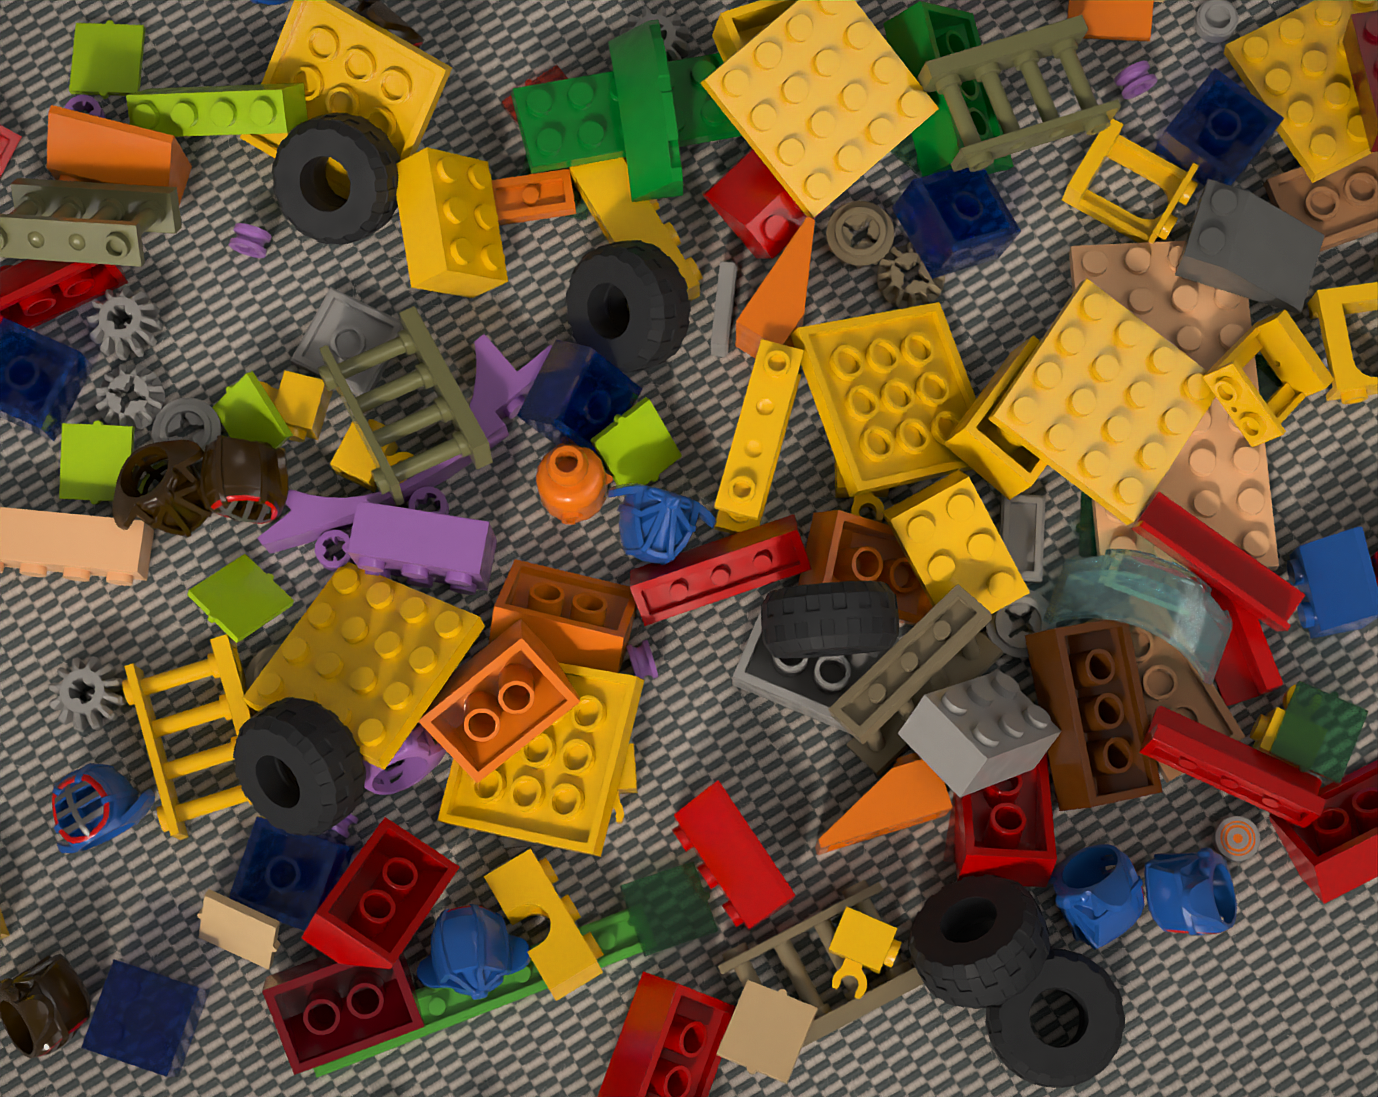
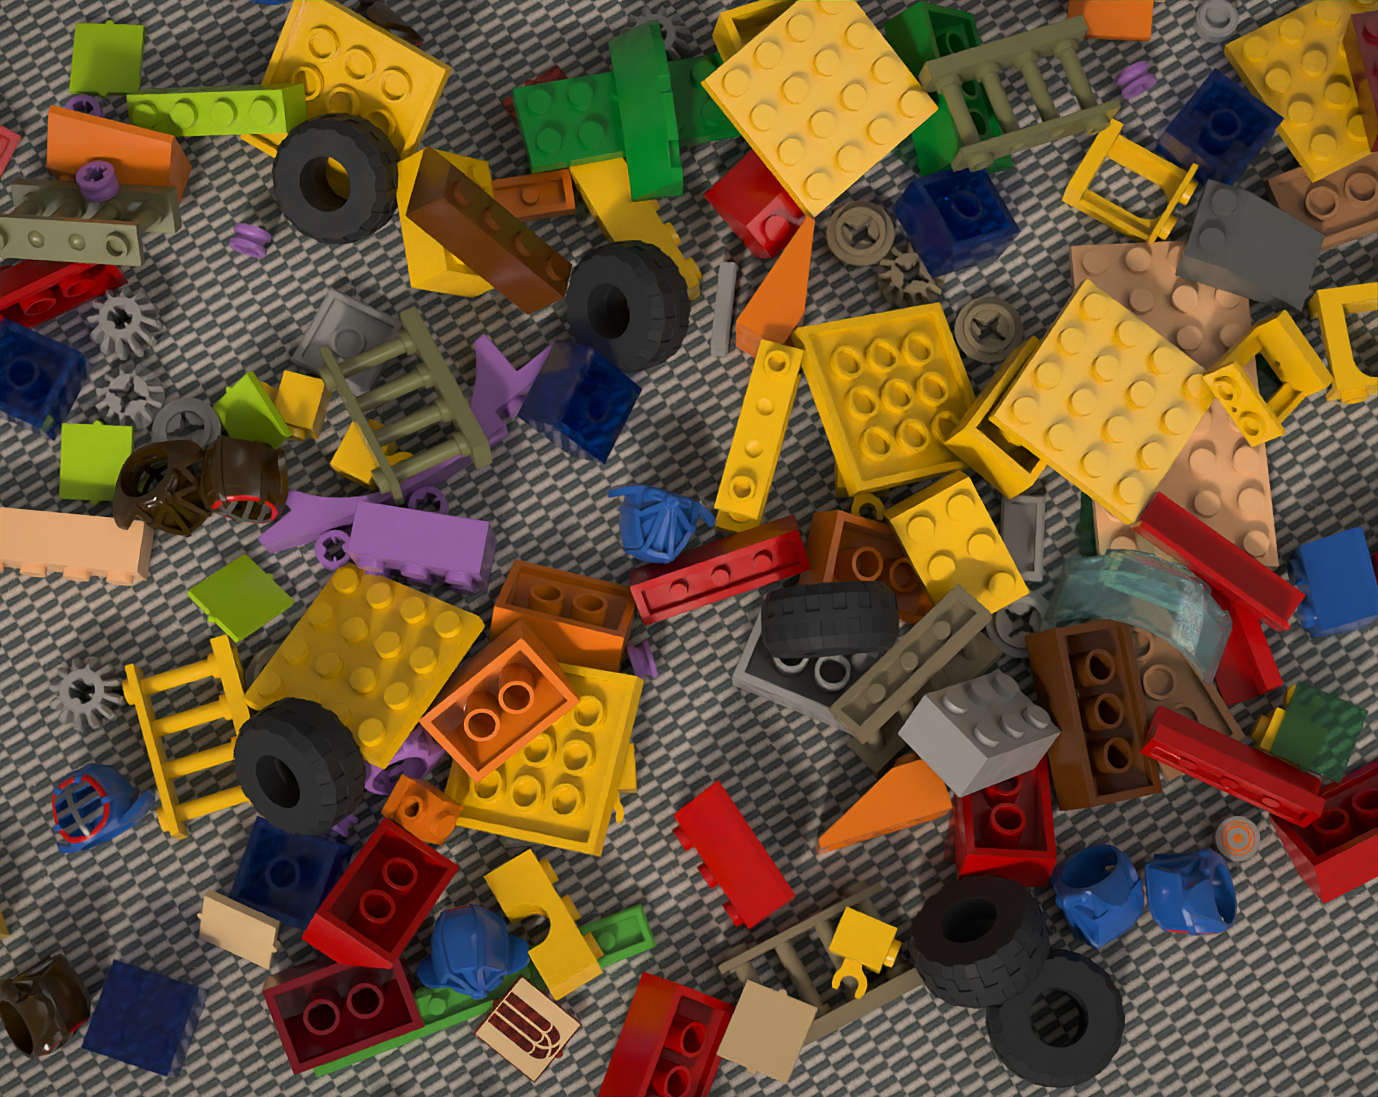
orange piece [536,442,613,525] -> none
lime piece [590,397,682,497] -> none
clear green piece [620,862,718,957] -> none
none -> medium lavender bush [76,161,120,203]
none -> orange brick [380,774,464,846]
none -> reddish brown slope [405,146,572,315]
none -> piece [473,974,582,1083]
none -> dark tan gear [954,297,1023,365]

